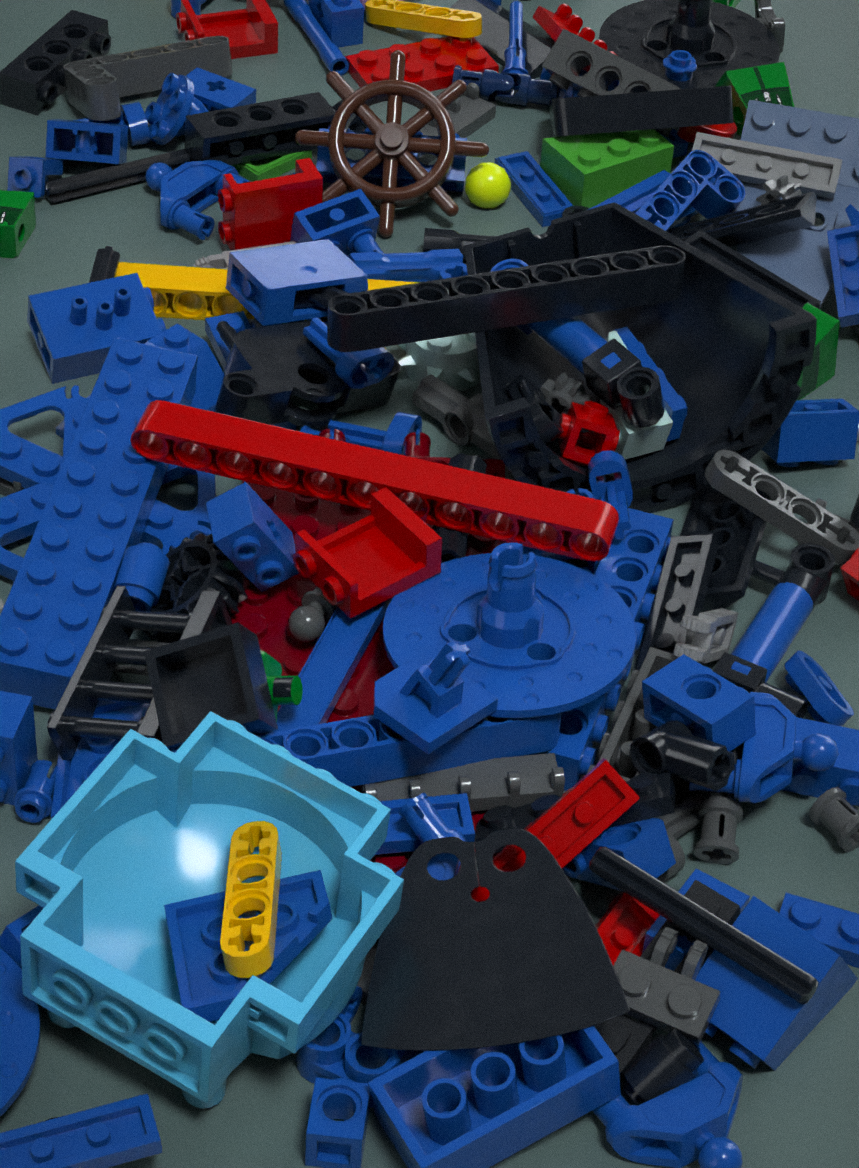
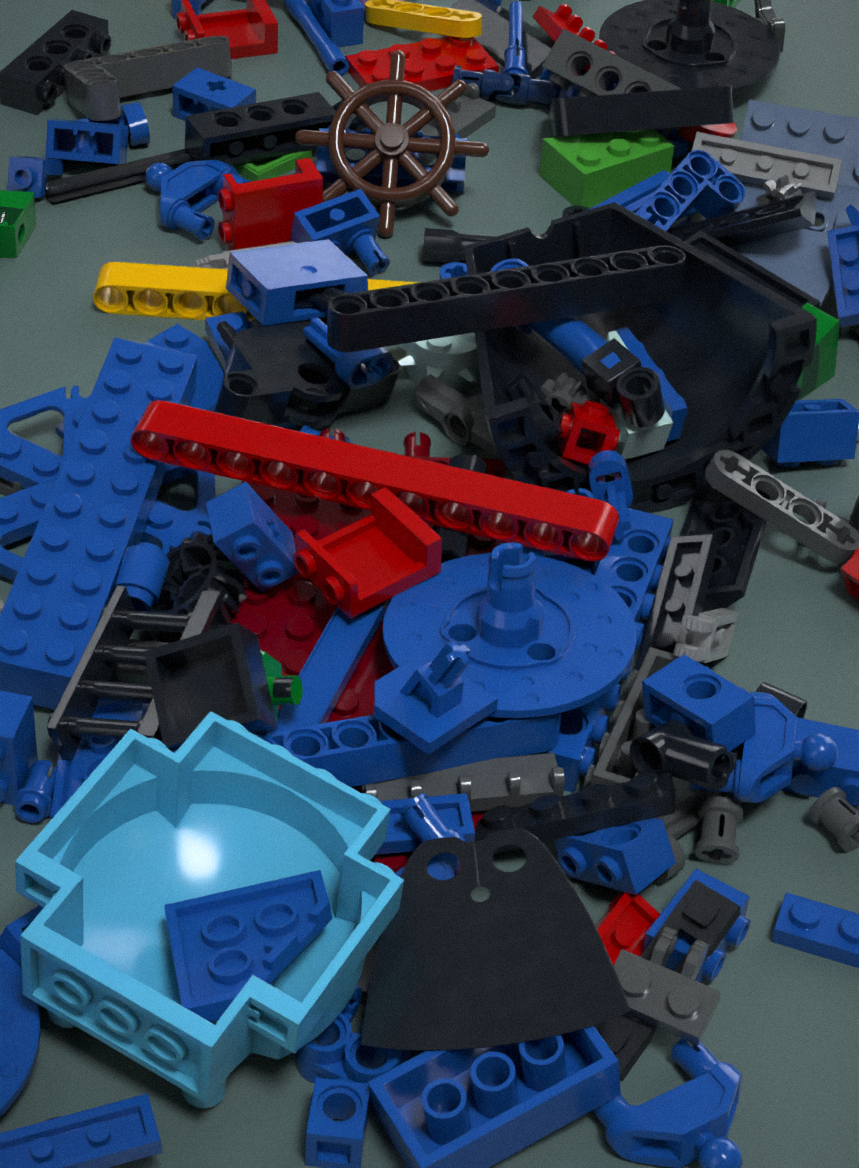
blue piece [27,246,166,384] -> none
blue plate [145,73,209,145] -> none
yellow beam [220,821,282,978] -> none
dark grey pin [288,586,337,642] -> none
blue piece [328,412,422,455] -> none
blue axle [347,249,463,282] -> none
neon yellow piece [465,162,511,209] -> none
red hinge [471,758,640,902] -> none
blue tile [495,151,573,227] -> none
black axle [589,847,819,1004] -> none
black brick [623,1029,704,1105] -> none
blue plate [663,50,697,81] -> none
piece [672,543,835,804] -> none
blue slope [695,896,858,1071] -> none
green torso [714,62,794,136] -> none
blue plate [784,650,854,726] -> none

